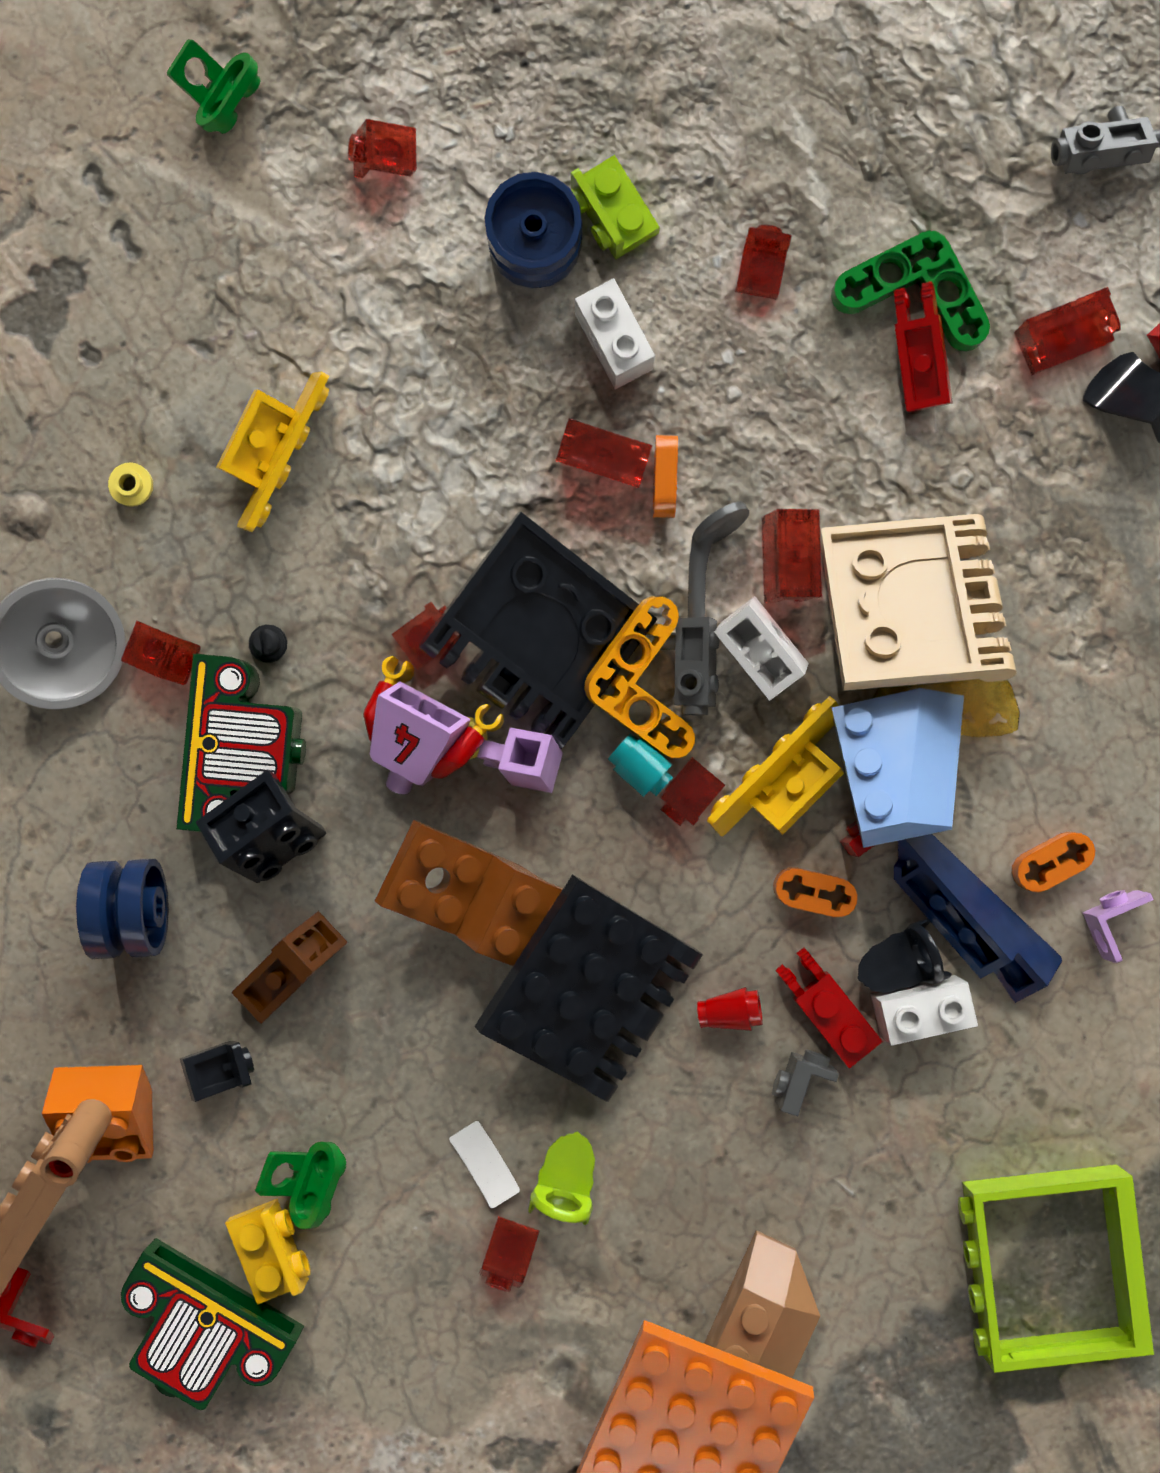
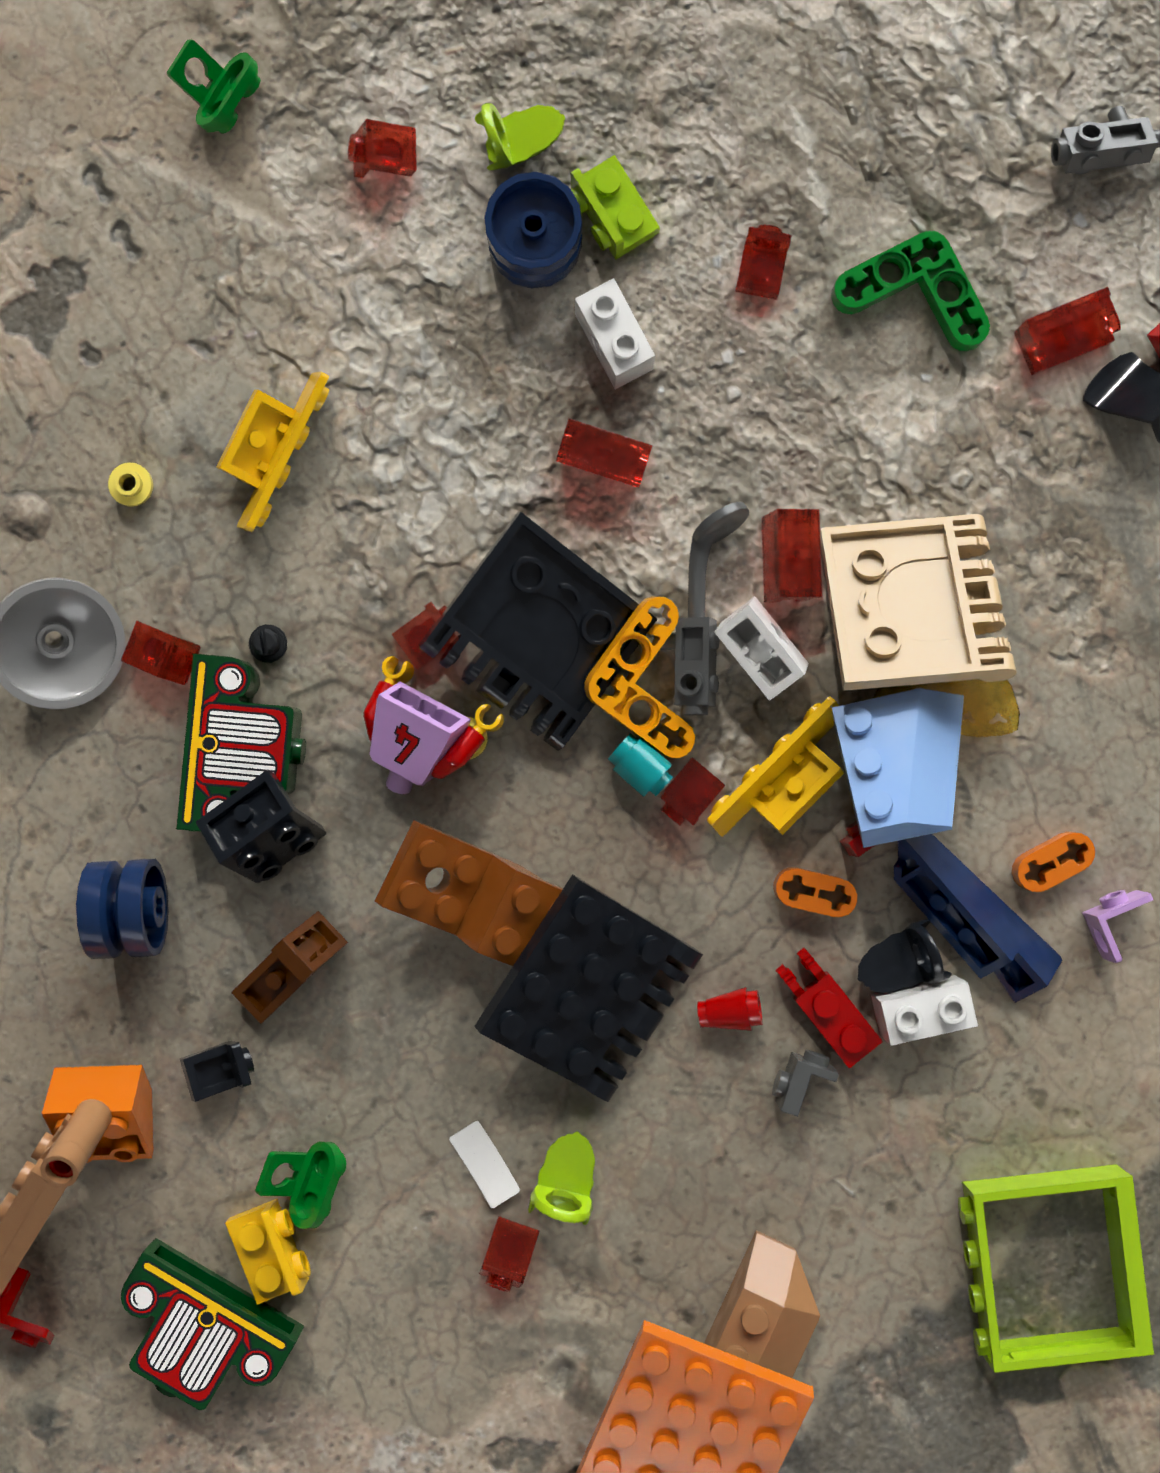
lavender brick [477,728,563,793] -> none
orange beam [653,435,678,518] -> none
red hinge [894,281,953,412] -> none
none -> lime piece [475,103,565,170]

